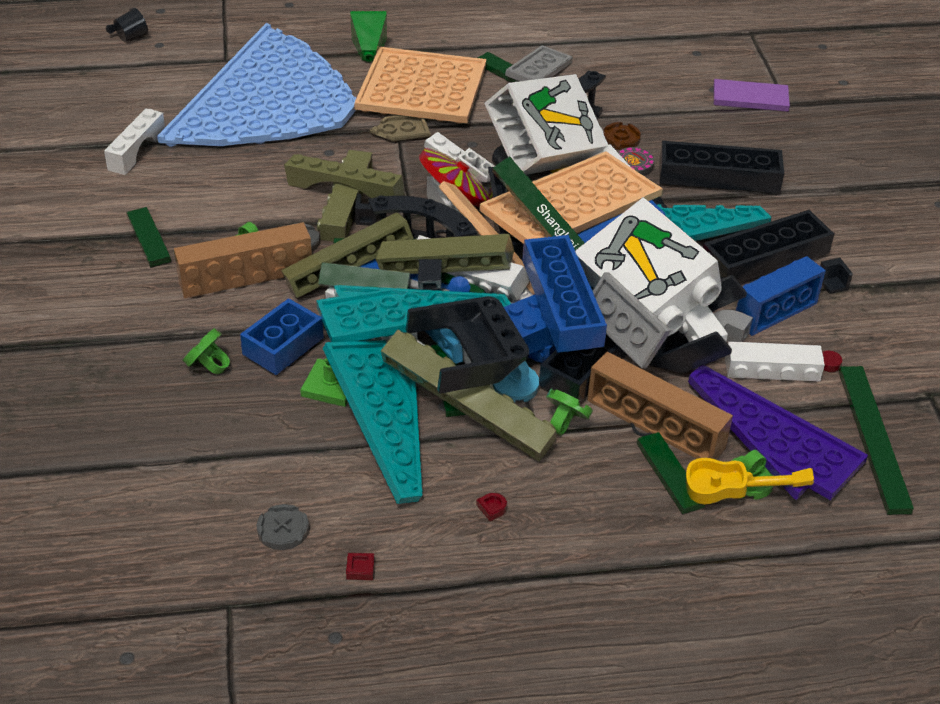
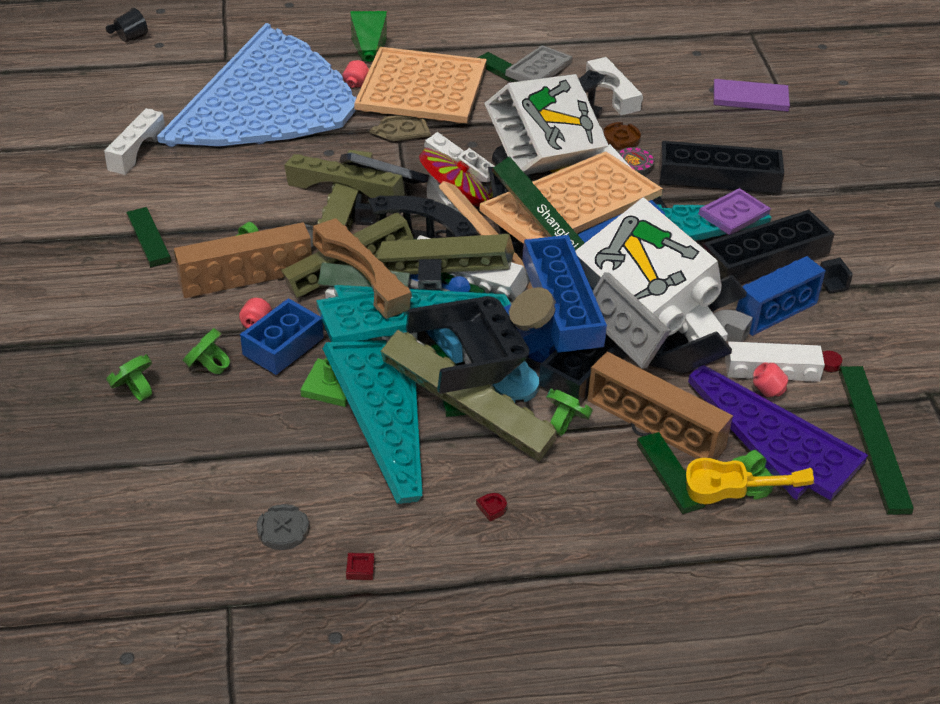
none -> bright green tile [106,354,152,401]
none -> coral head [239,297,272,329]
none -> medium nougat arch [313,218,412,319]
none -> black tile [339,153,429,184]
none -> coral head [343,60,369,88]
none -> dark tan tile [509,287,556,331]
none -> white arch [586,57,643,115]
none -> medium lavender tile [698,188,771,235]
none -> coral head [753,362,788,397]

